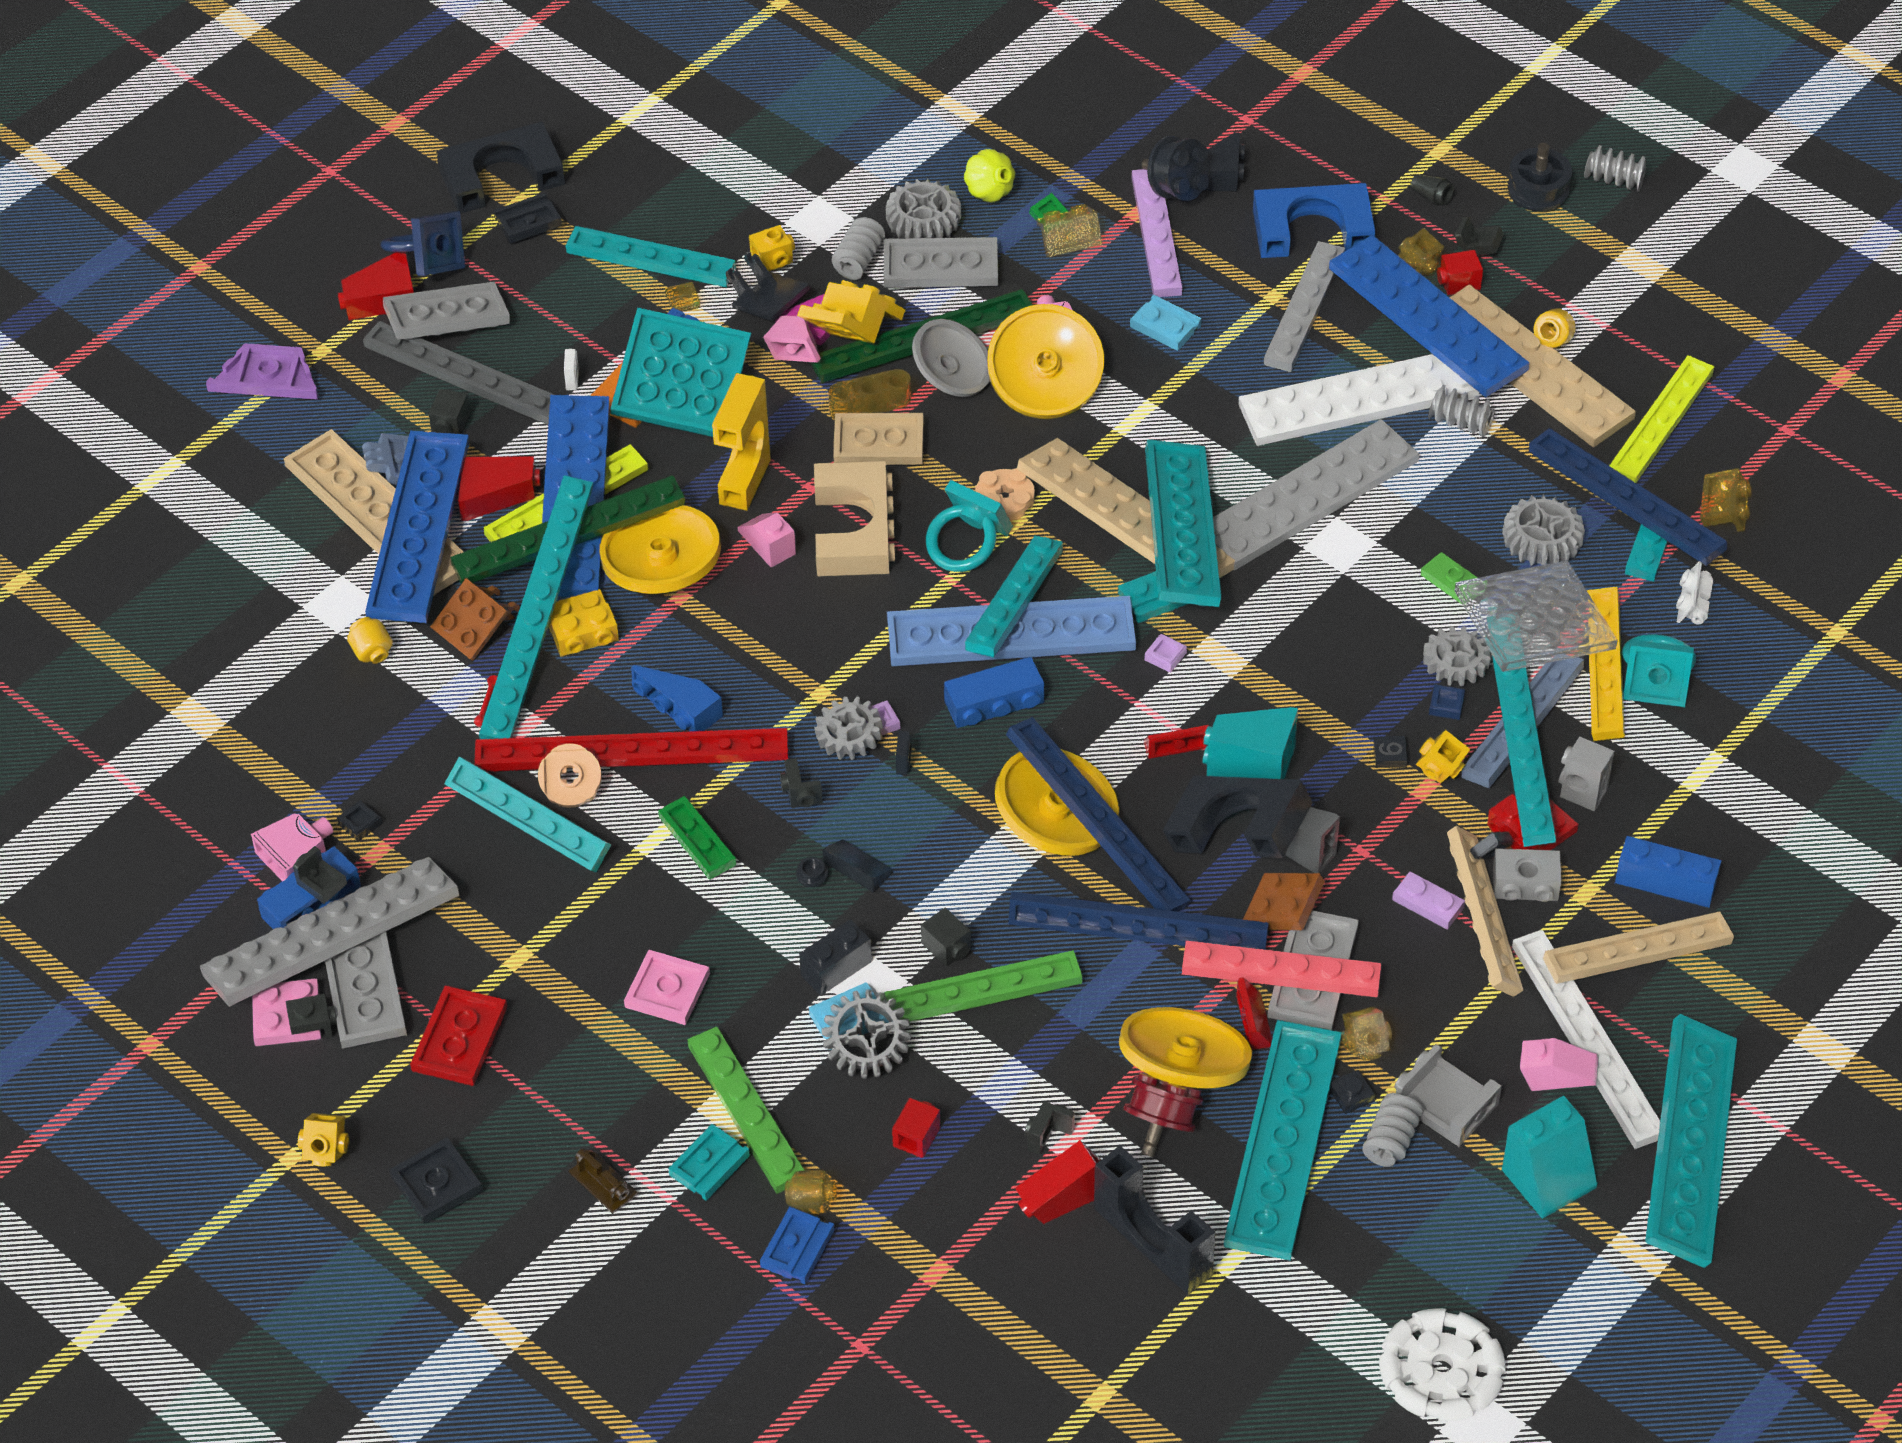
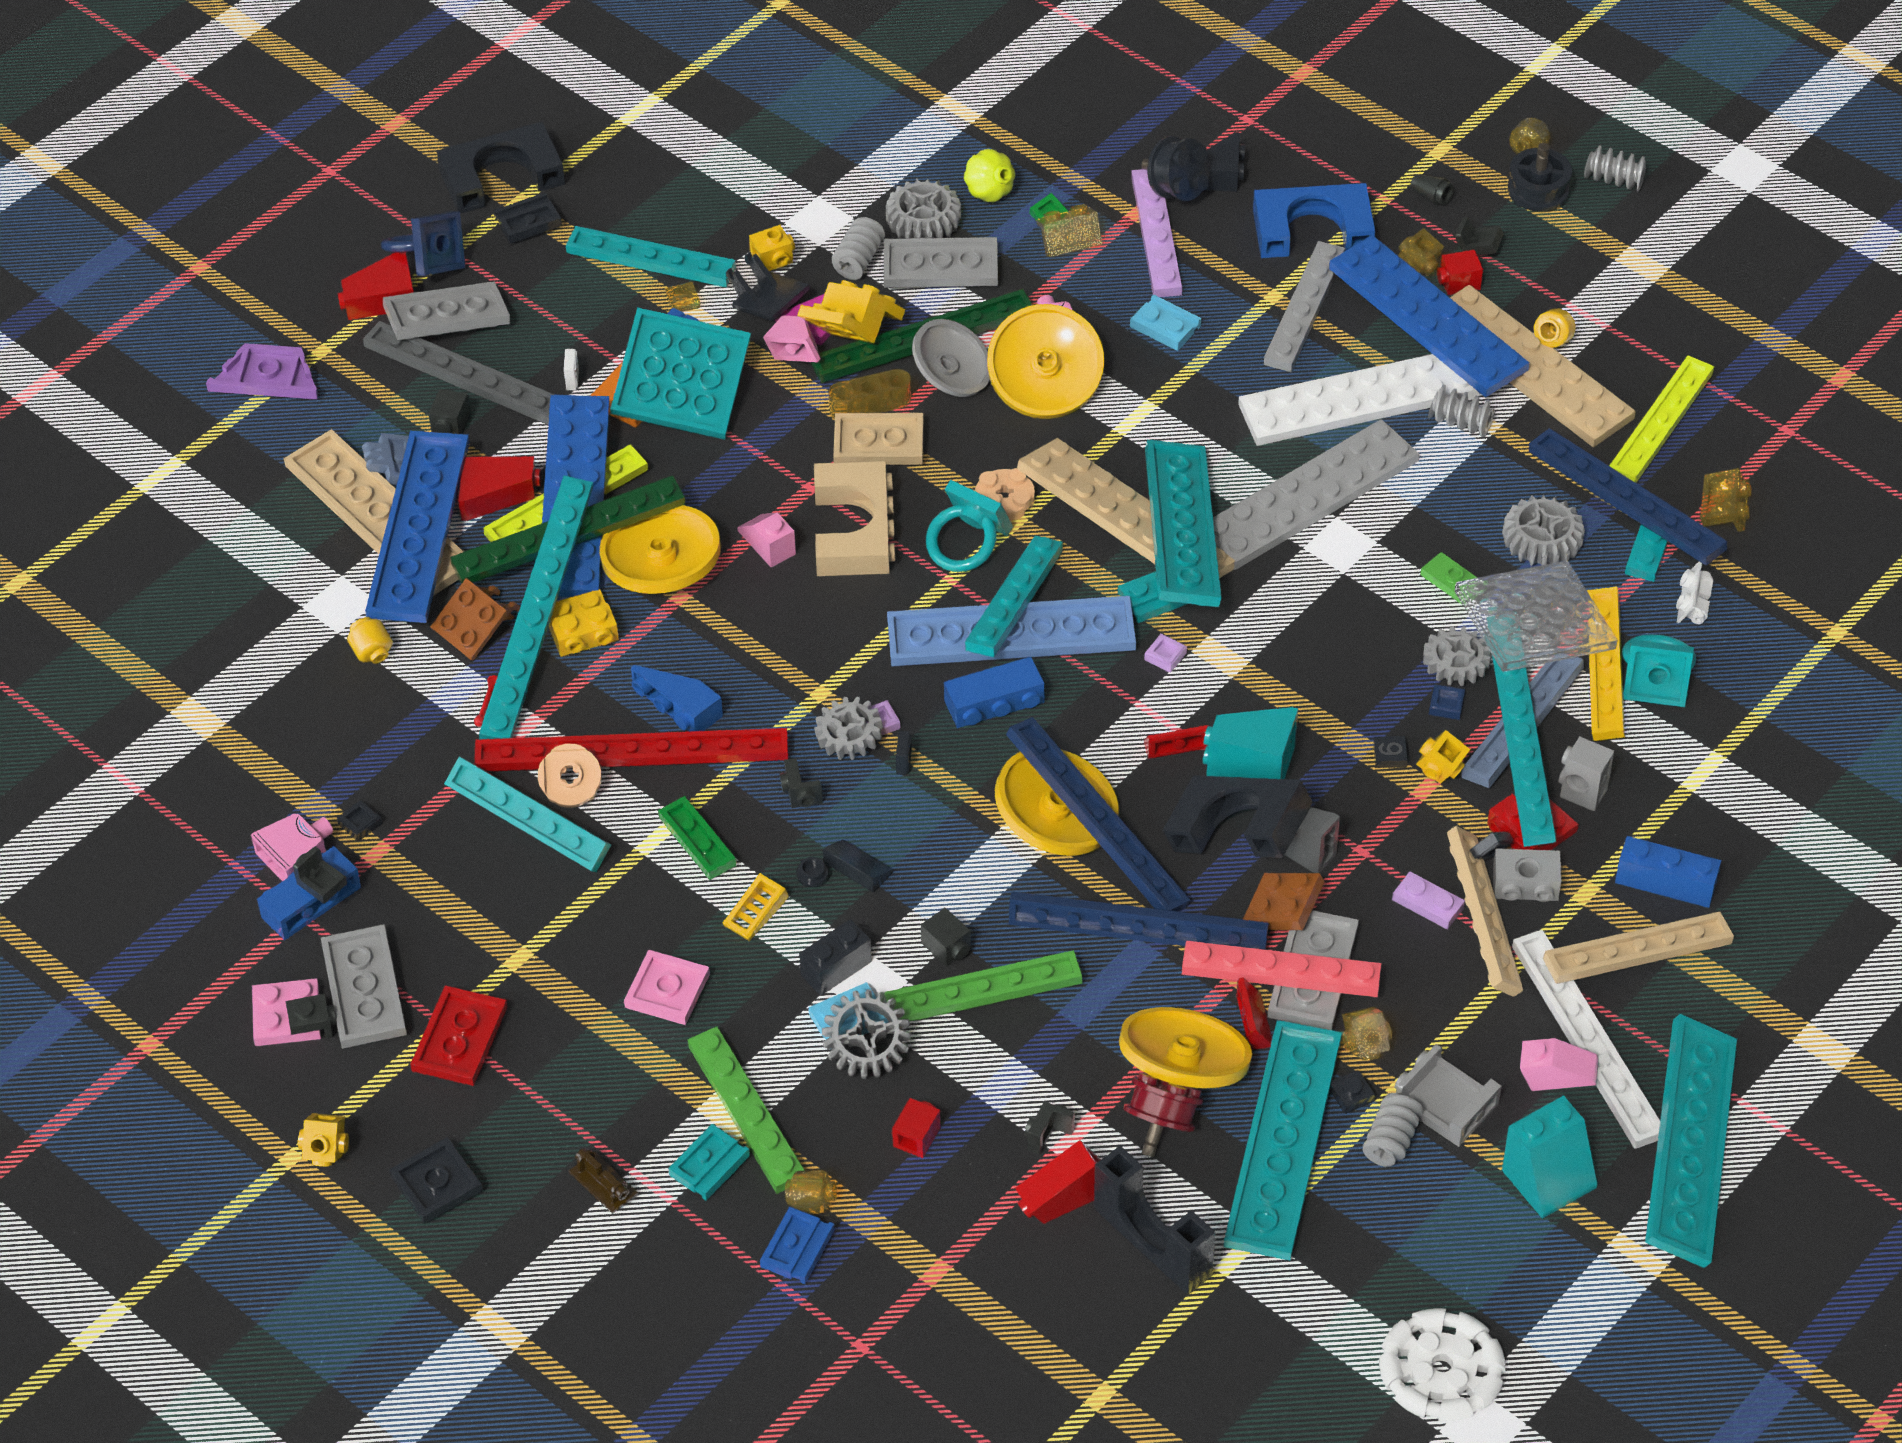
light grey plate [200,857,460,1007] -> none
yellow arch [712,373,771,511] -> none
none -> yellow slope [723,873,789,941]
none -> clear yellow head [1509,117,1550,154]

